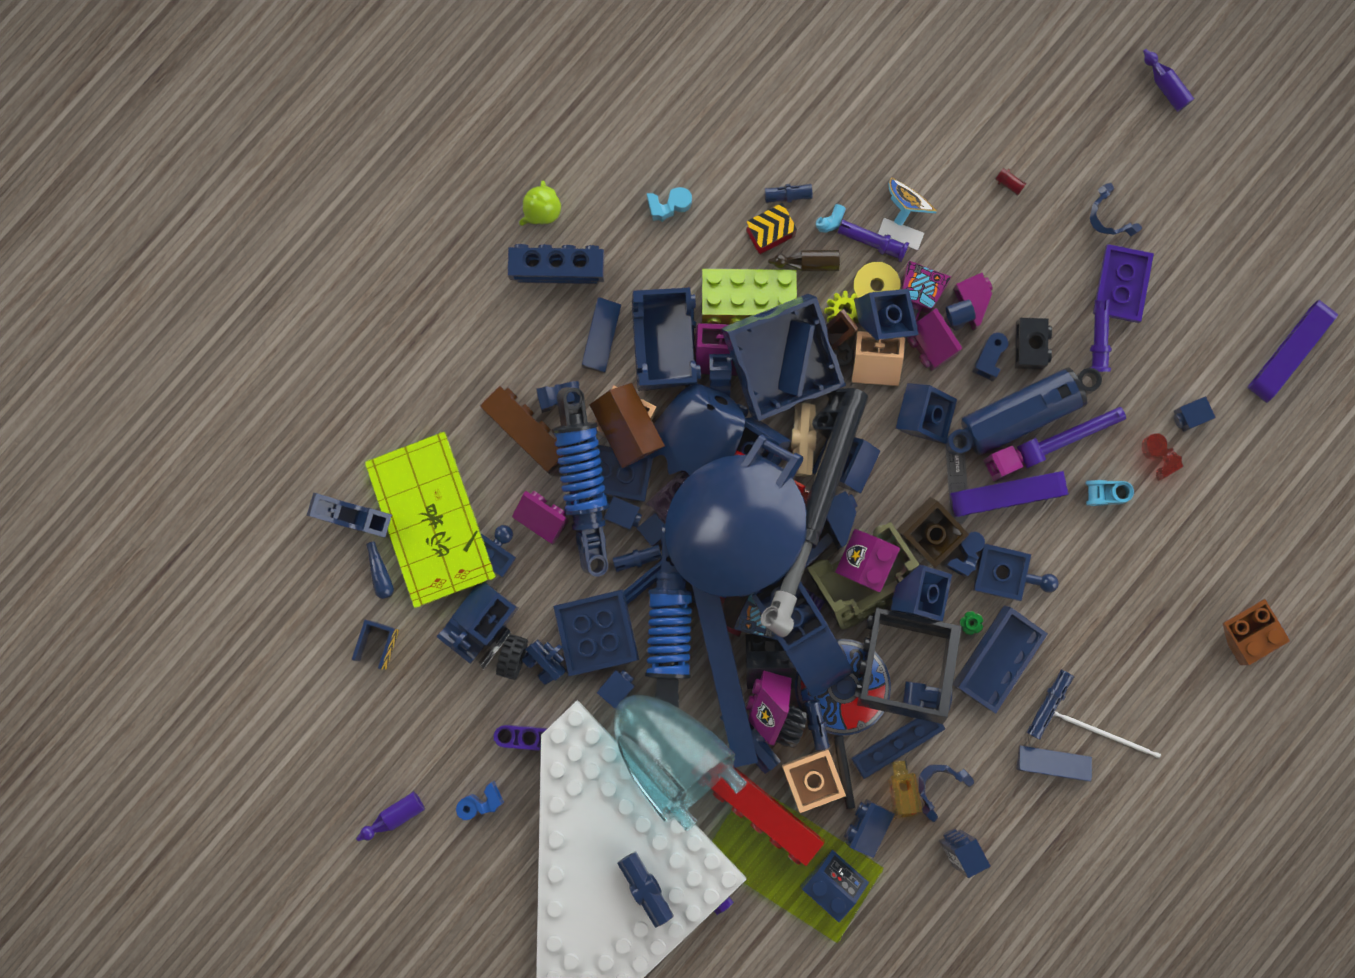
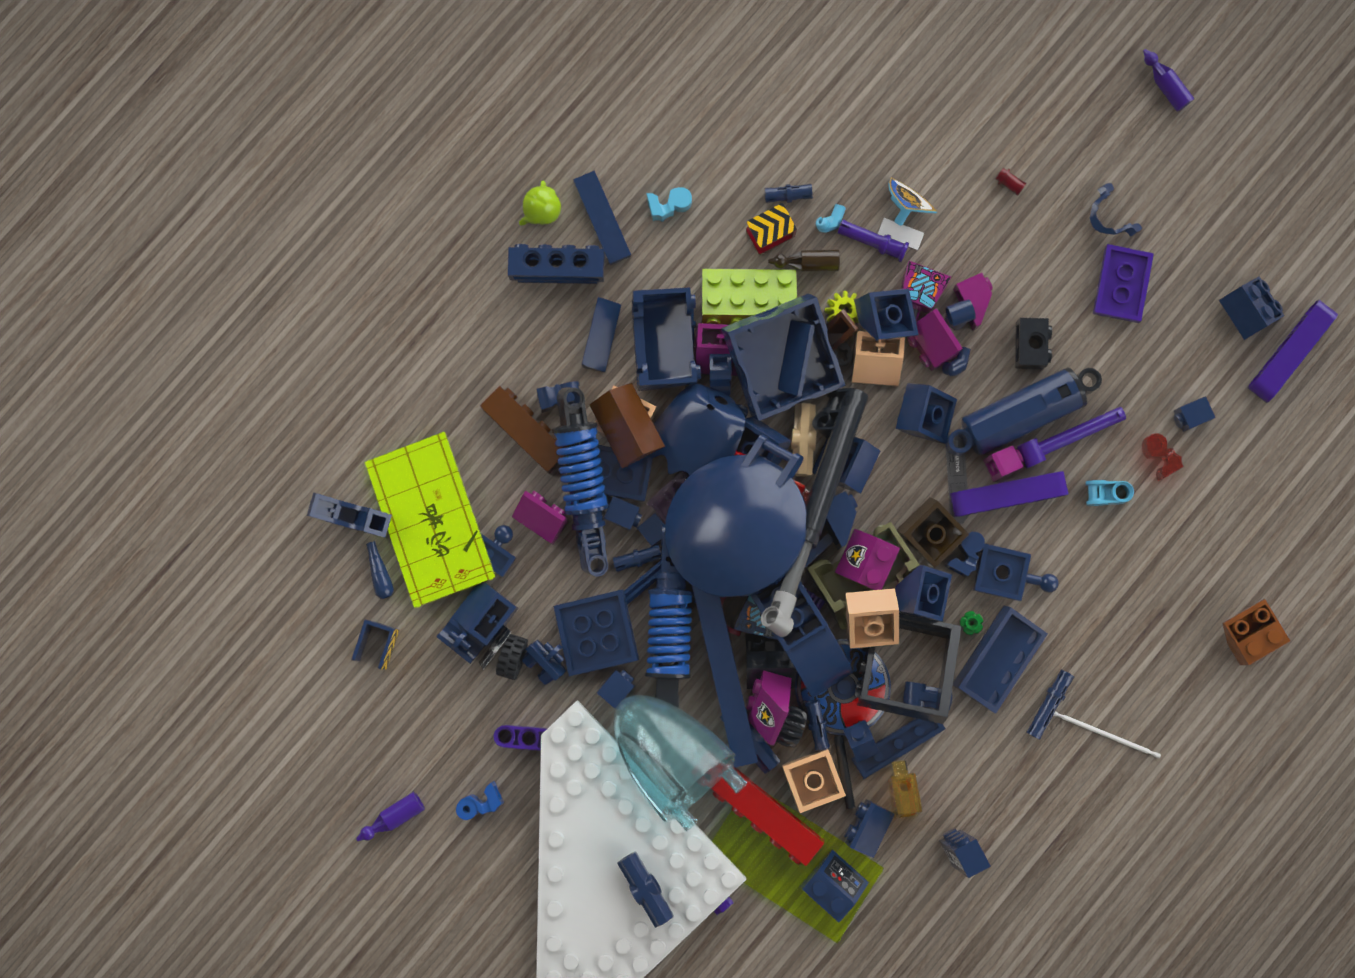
light yellow tile [853,262,900,298] -> none
dark blue helmet [919,765,974,822] -> none
dark blue leg [972,332,1008,381] -> none
slope [1016,745,1092,782] -> none
dark purple pin [1090,300,1112,372] -> none
none -> dark blue tile [573,170,631,265]
none -> dark blue brick [843,720,880,762]
none -> light nougat brick [846,589,899,649]
none -> dark blue arm [942,347,971,376]
none -> dark blue slope [1219,276,1285,340]

